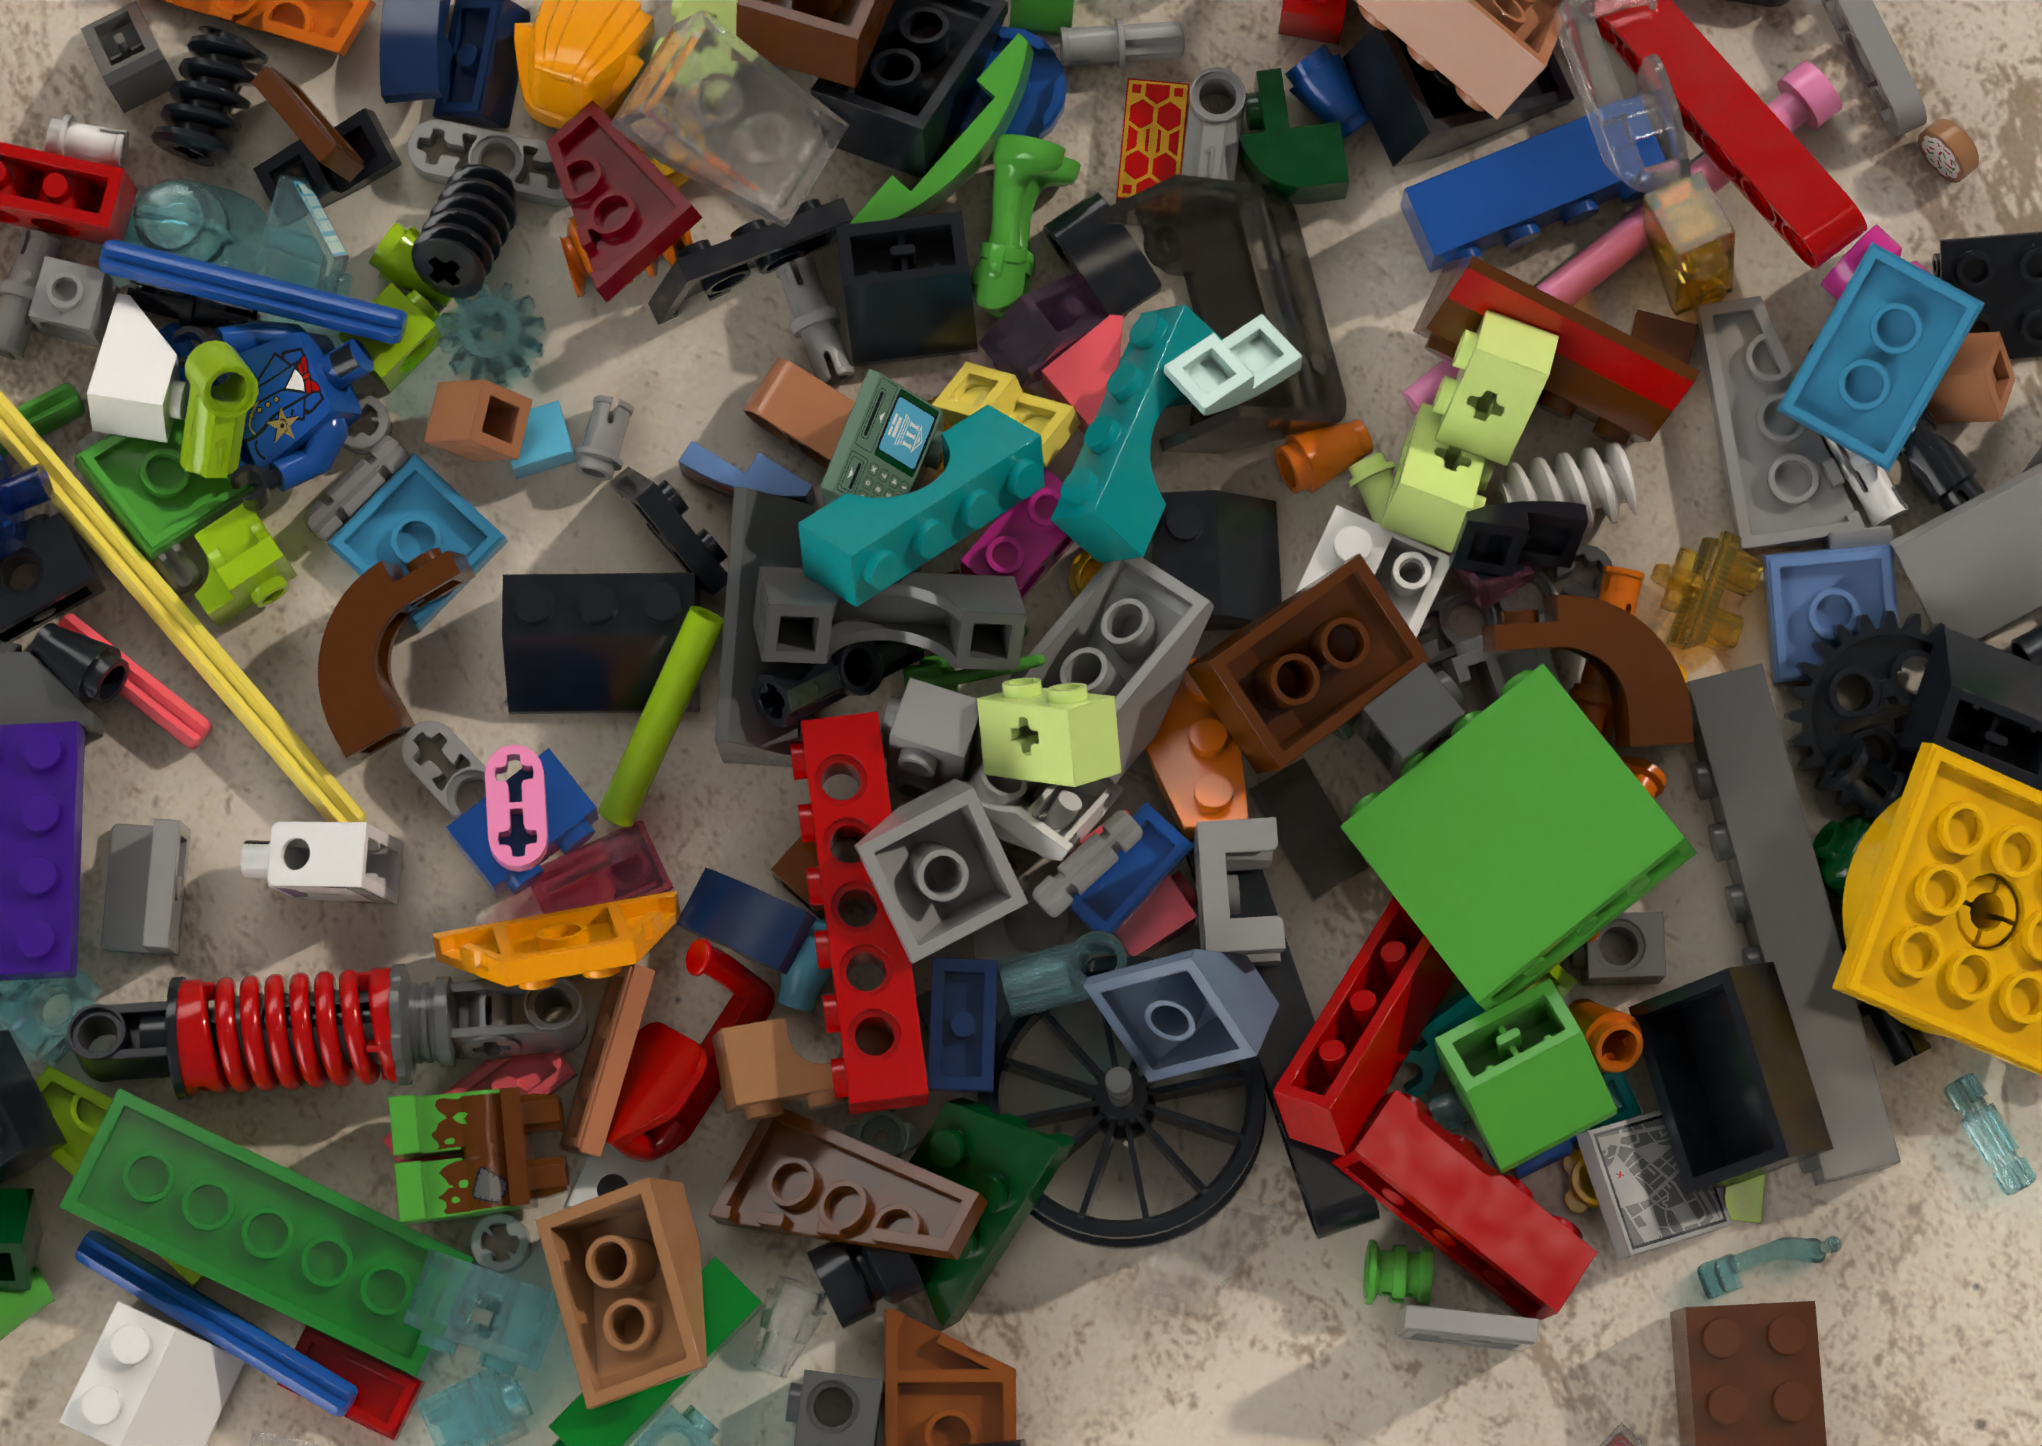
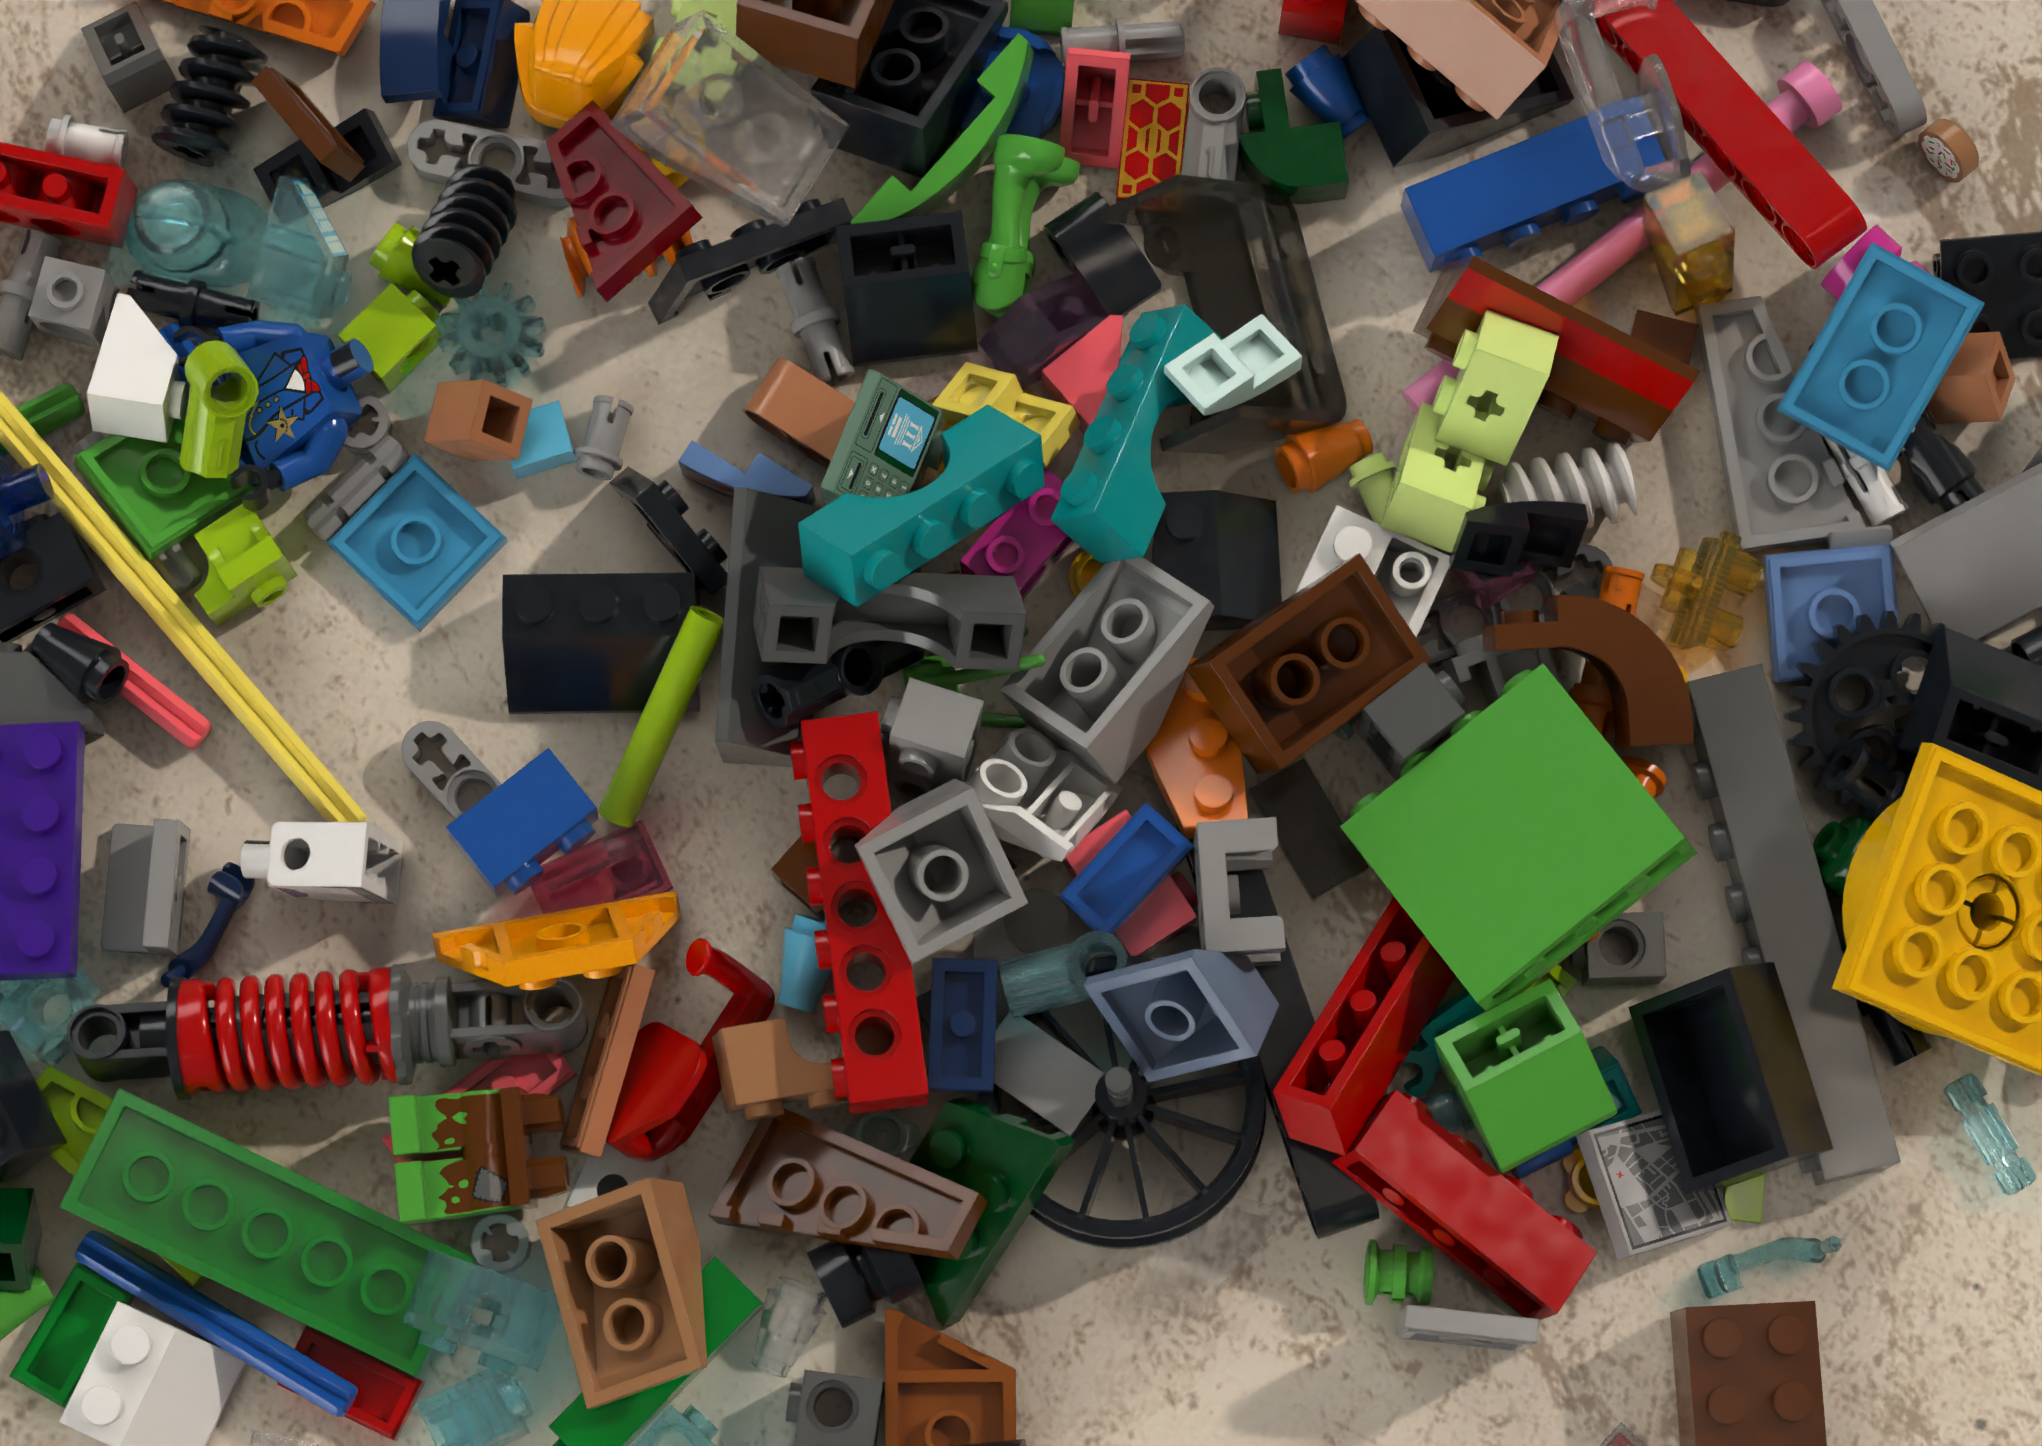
blue axle [99,239,407,344] -> none
reddish brown arch [318,548,476,760] -> none
bright pink beam [485,744,548,872] -> none
dark blue slope [676,867,817,975] -> none
yellowish green brick [977,678,1122,787] -> none
light grey axle [1032,810,1143,918] -> none
orange cone [1568,998,1643,1073] -> none
none -> green tile [9,1262,136,1409]
none -> dark blue piece [161,862,255,988]
none -> light grey sticker [994,1009,1105,1136]
none -> coral slope [1059,47,1131,169]

